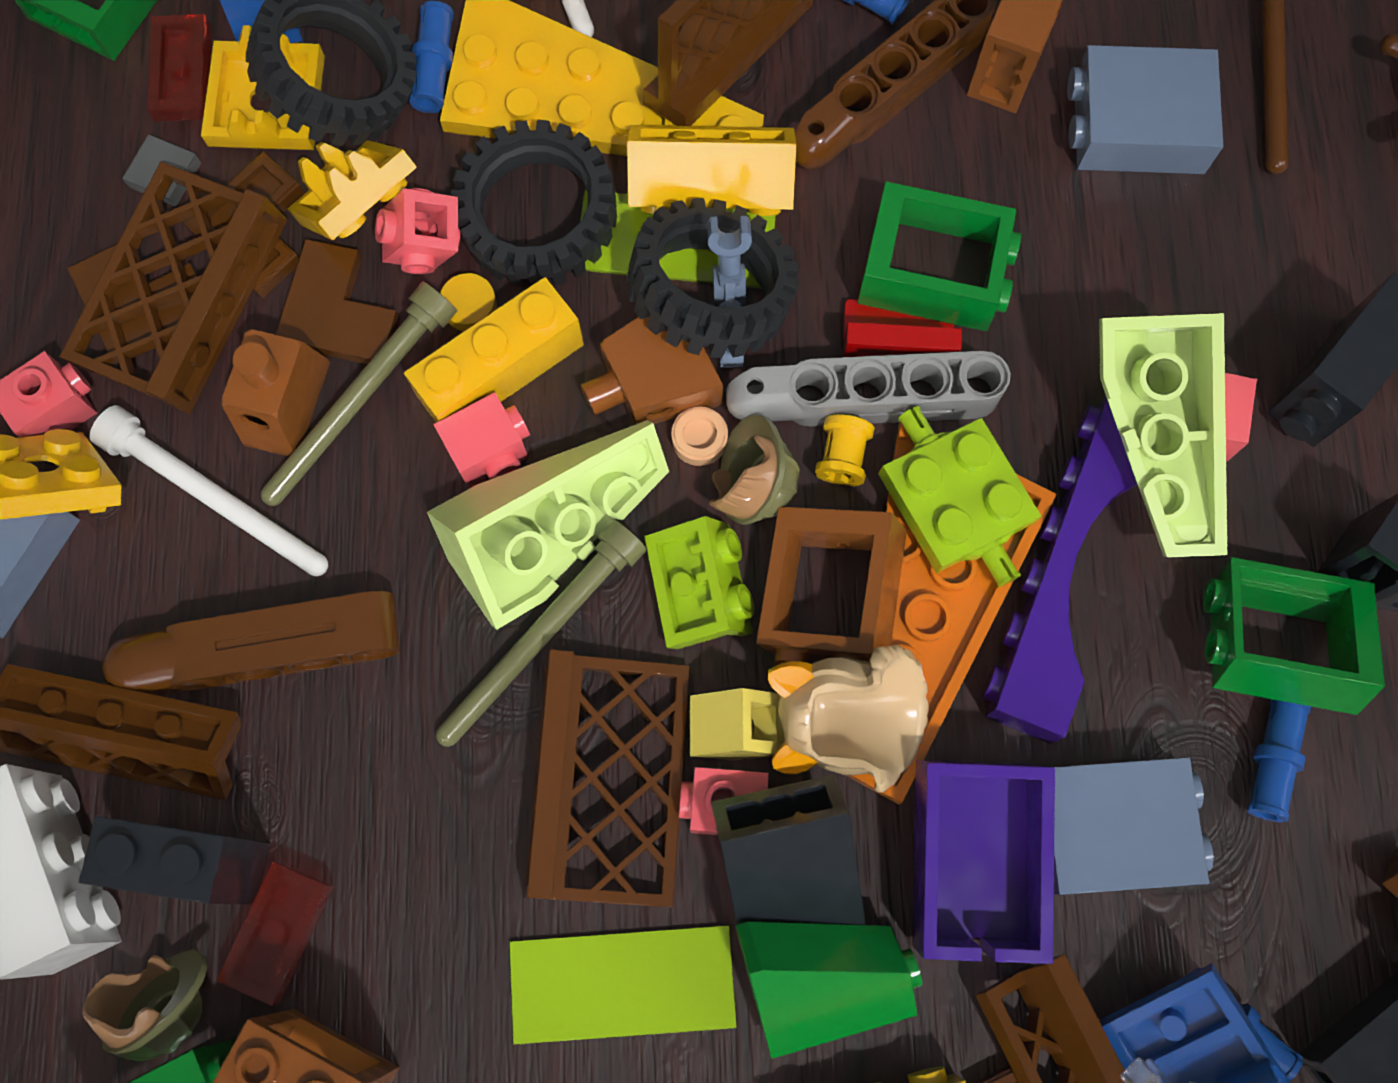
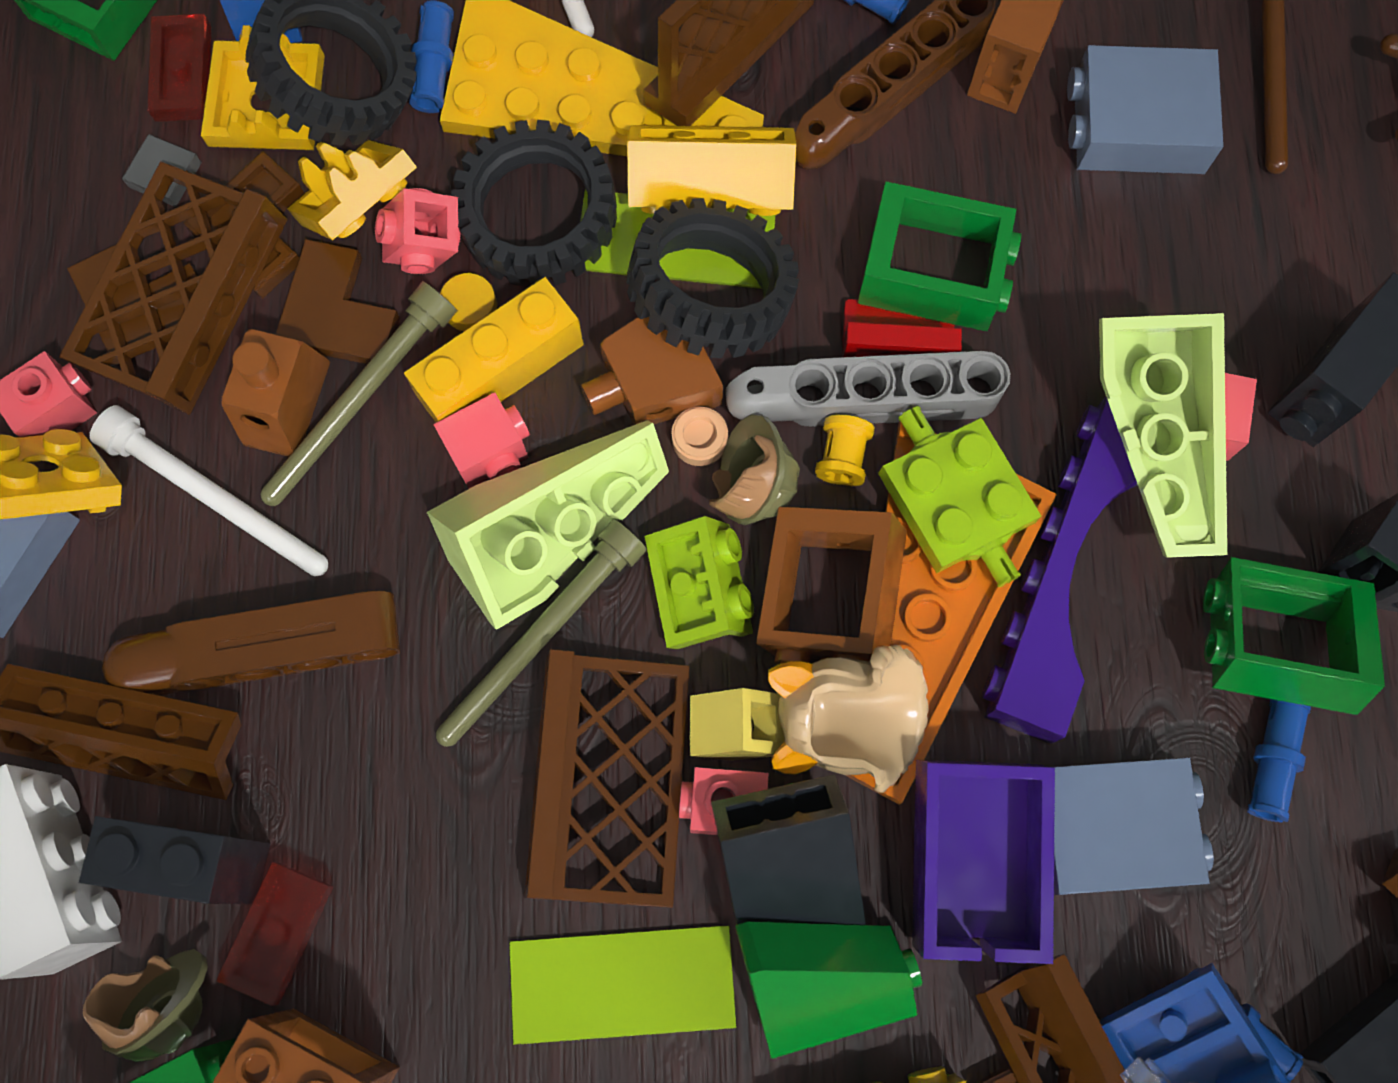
sand blue piece [707,216,752,368] -> none

